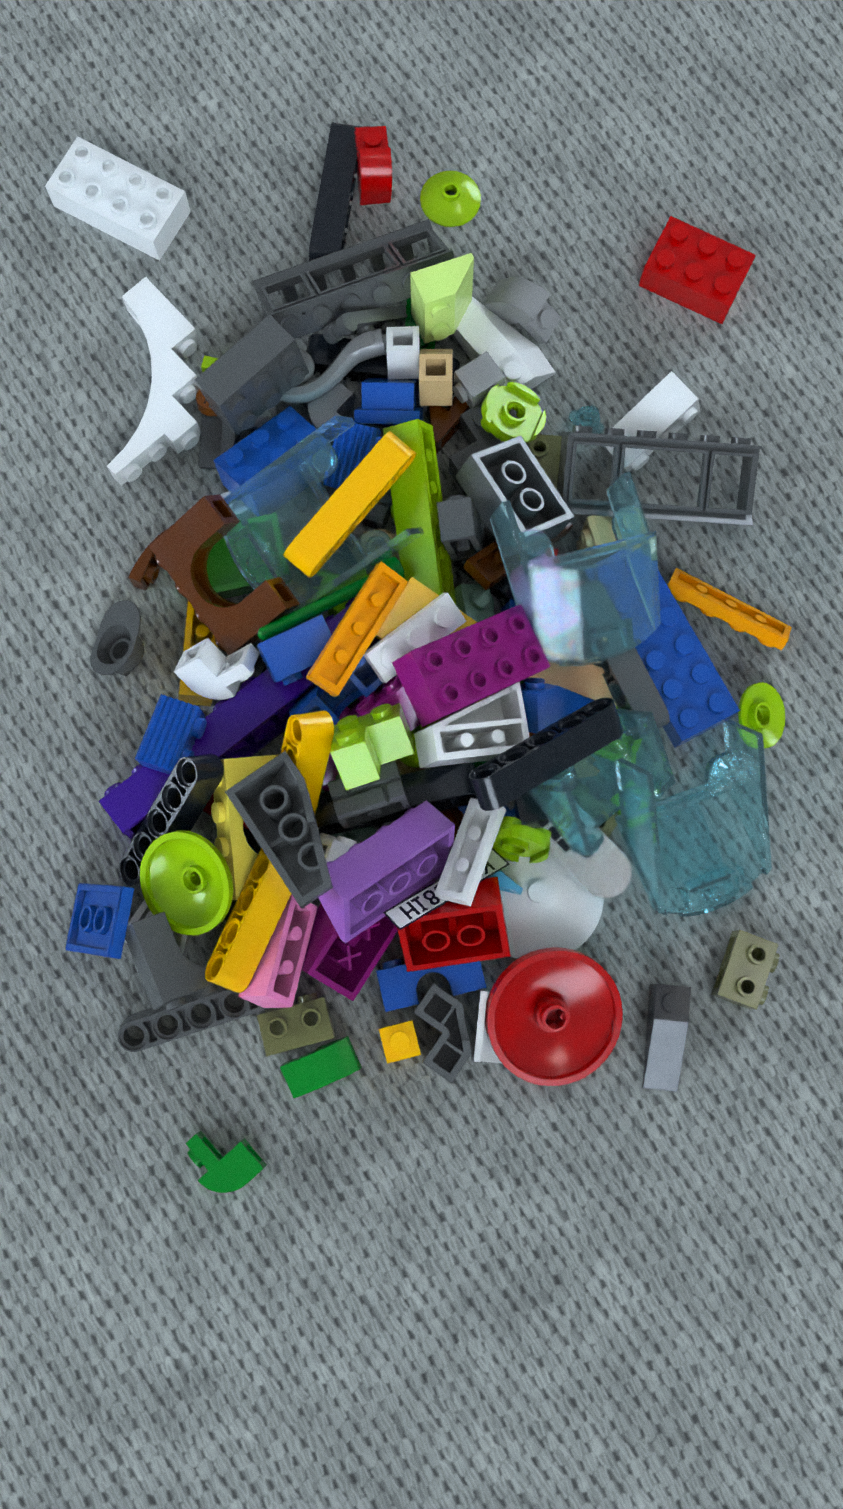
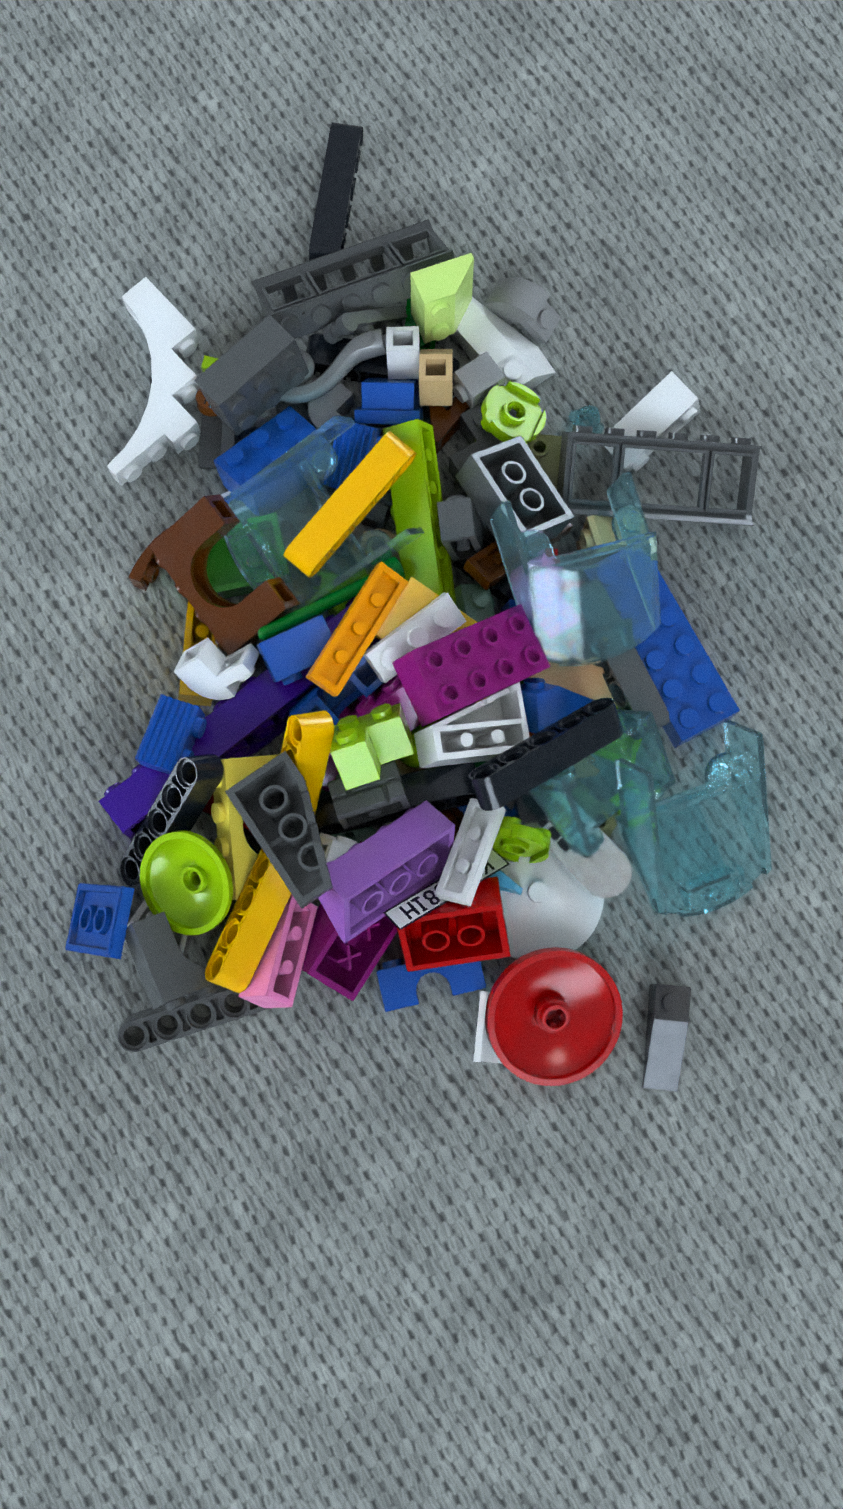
white brick [45,136,191,261] -> none
dark grey piece [90,600,144,676] -> none
green brick [185,1131,267,1193] -> none
olive brick [256,992,336,1057] -> none
green slope [280,1036,362,1098] -> none
red brick [355,126,392,205] -> none
yellow brick [379,1020,421,1064] -> none
dark grey brick [413,984,472,1083] -> none
lime dish [420,171,481,227] -> none
red brick [638,216,756,324] -> none
light orange plate [667,568,792,651] -> none
olive brick [711,929,780,1010] -> none
lime dish [738,682,785,749] -> none

